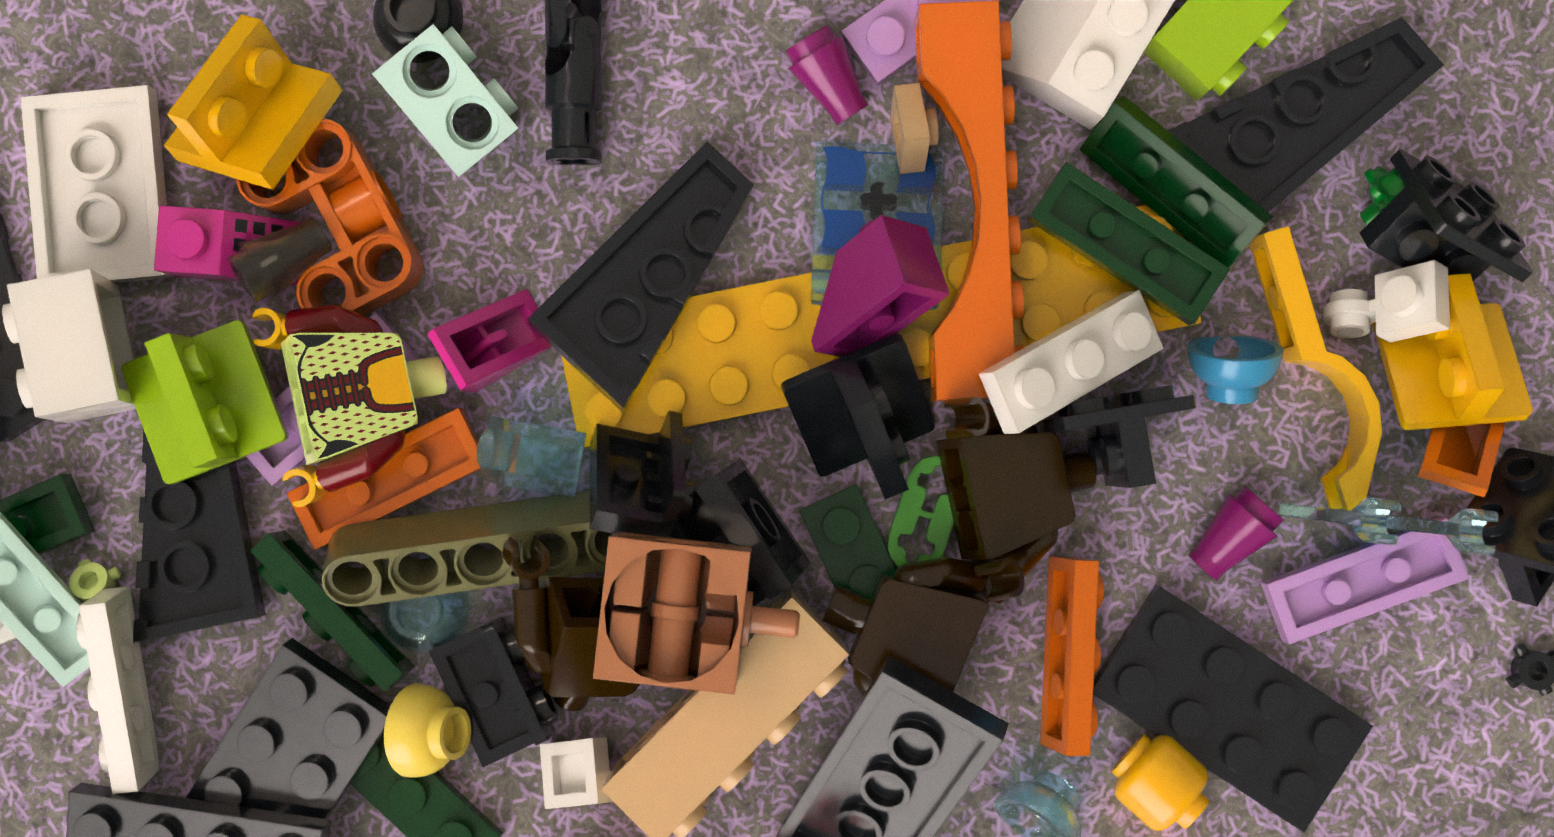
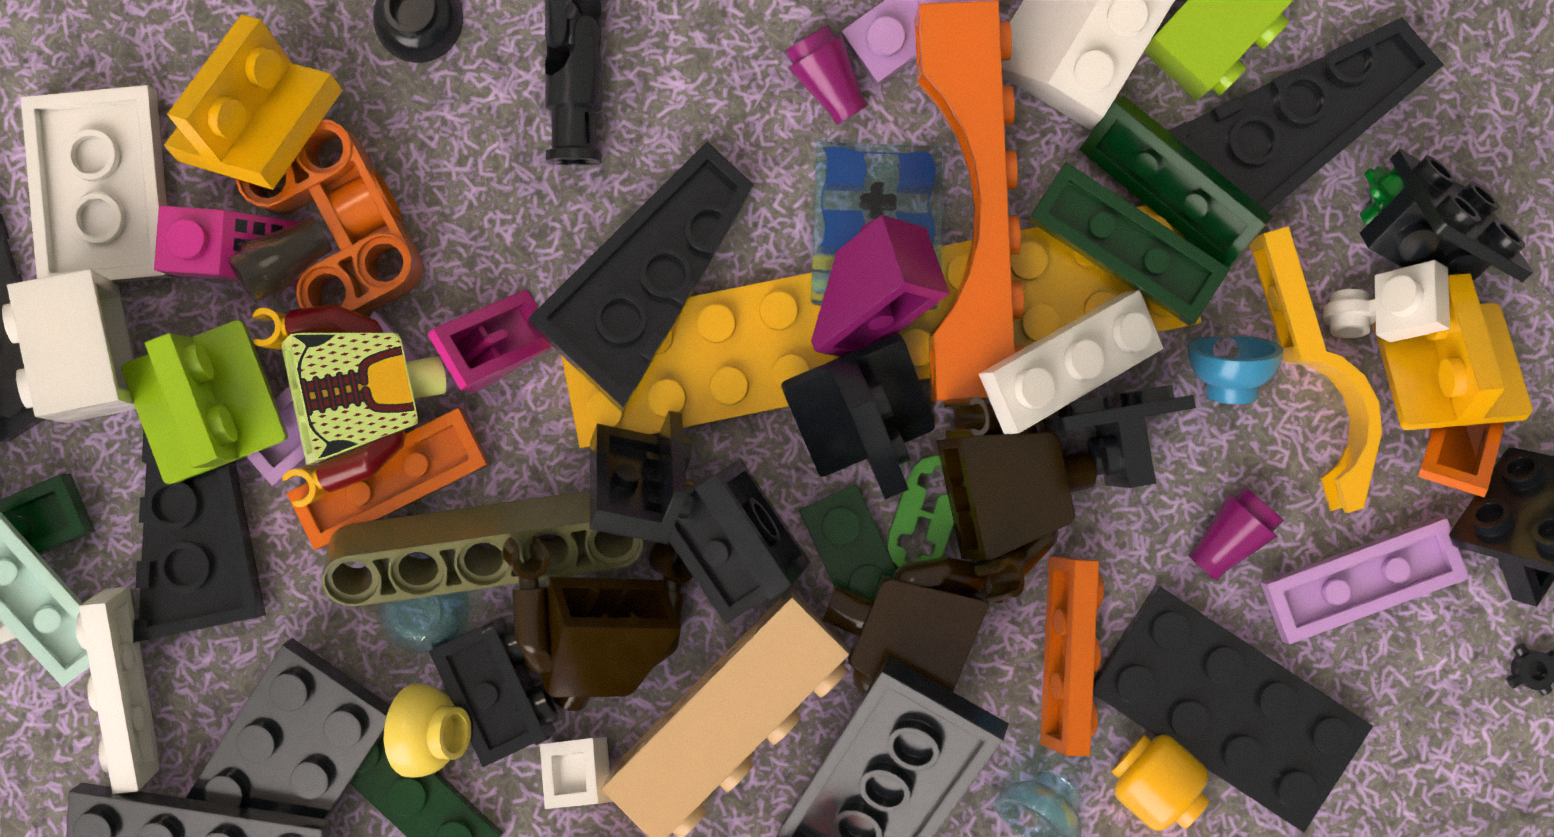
yellowish green piece [69,559,121,603] -> none
dark green plate [250,530,415,692] -> none
light aqua brick [372,24,519,177] -> none
clear light blue brick [477,415,586,497] -> none
nougat piece [593,532,800,695] -> none
tan plate [890,83,939,174] -> none
clear light blue flag [1279,497,1499,556] -> none

